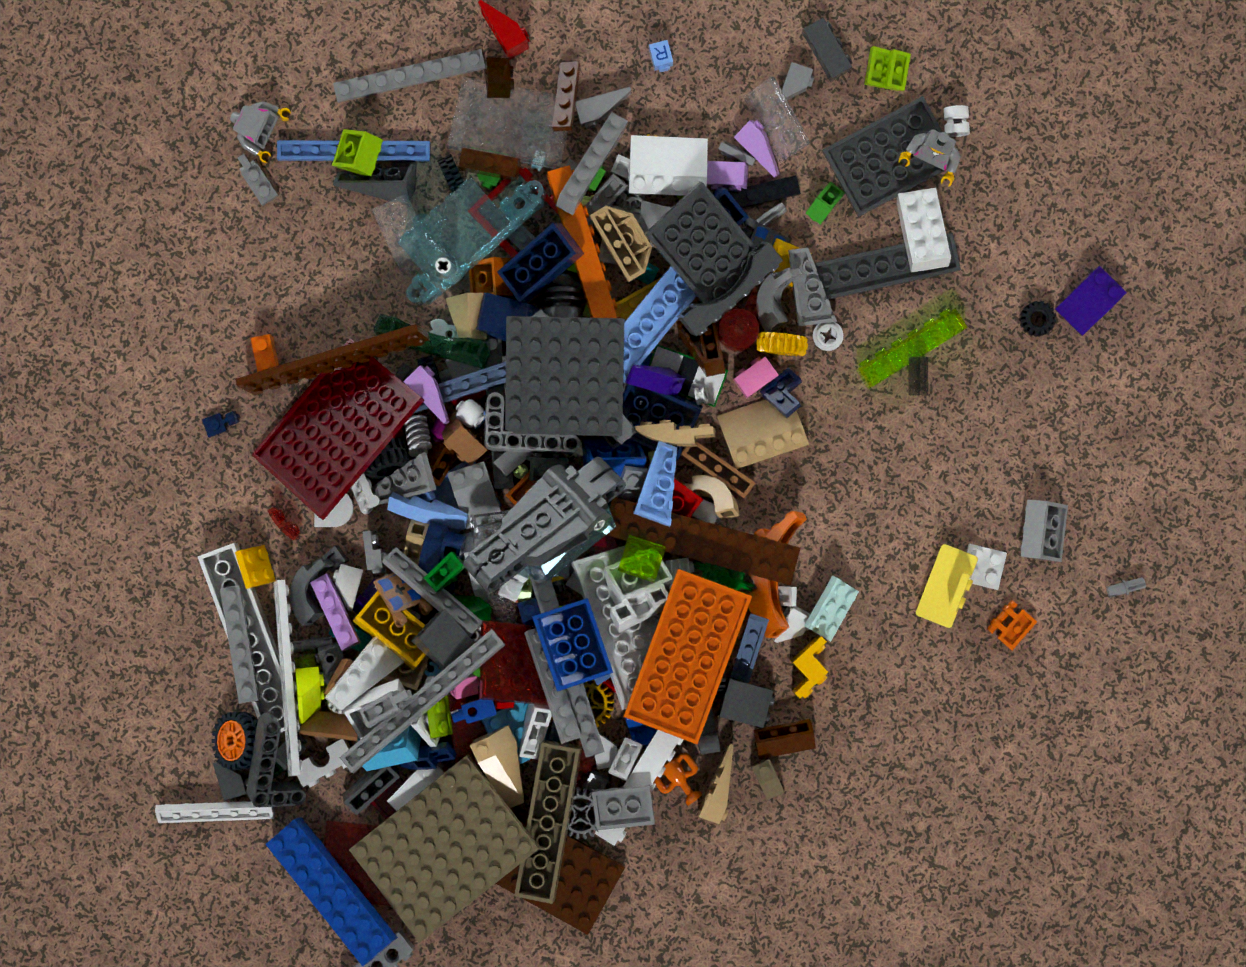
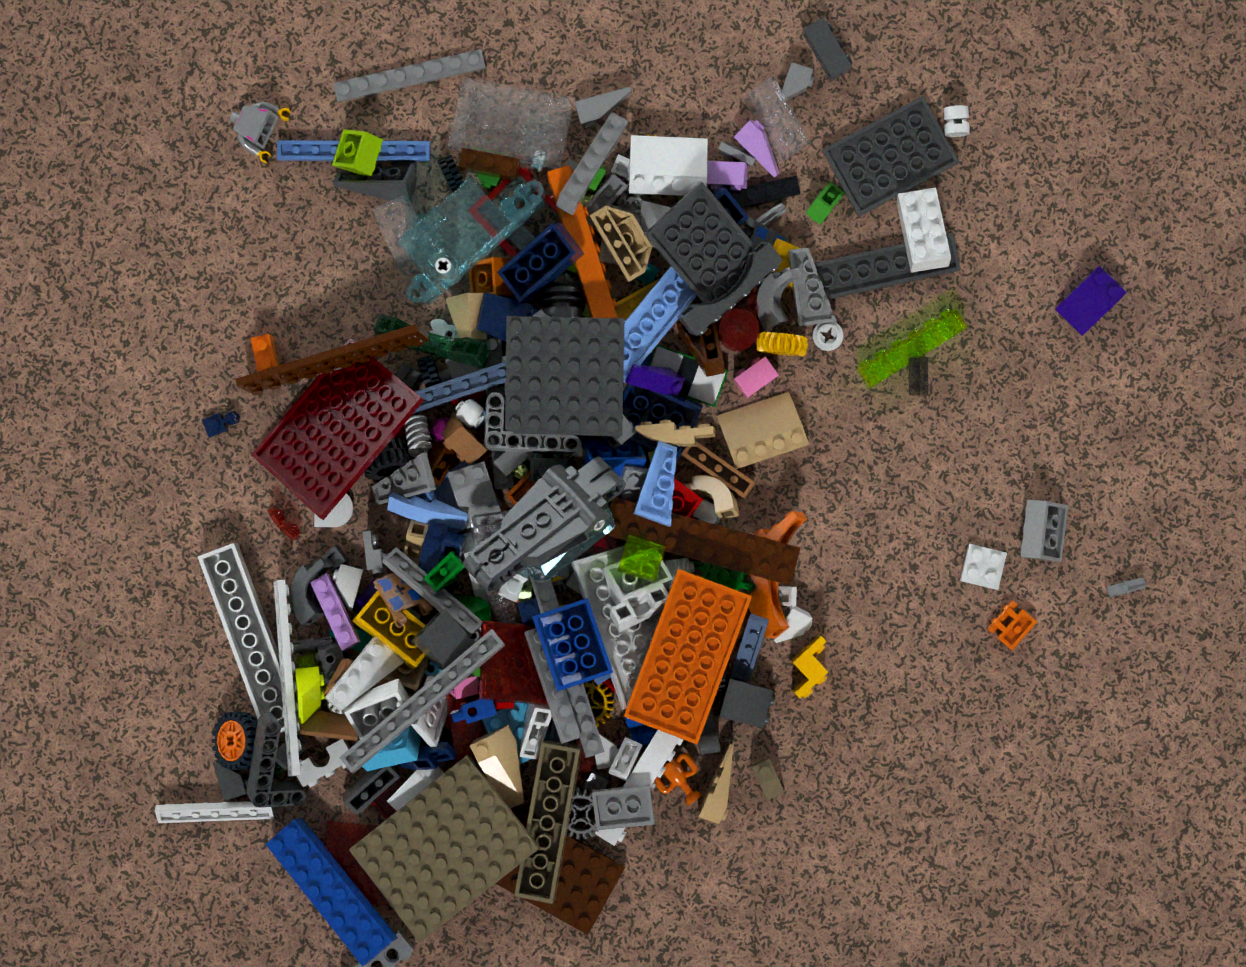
light grey plate [220,585,260,704] -> none
yellow plate [235,545,276,589] -> none
light grey hinge [238,154,279,206] -> none
white plate [351,474,379,514] -> none
light grey hinge [359,690,413,728] -> none
lavender slope [403,365,450,424] -> none
lime plate [427,695,453,738] -> none
red slope [478,0,530,60] -> none
dark brown brick [485,57,514,98] -> none
plate [552,61,580,131] -> none
light blue brick [649,40,673,72] -> none
white bush [694,386,708,405] -> none
reddish brown brick [753,719,816,759] -> none
dark blue plate [760,367,802,418] -> none
light aqua plate [804,575,859,642] -> none
lime slope [864,46,911,91] -> none
light grey torso [898,129,961,187] -> none
light yellow bracket [916,544,978,628] -> none
black tyre [1019,301,1056,337] -> none

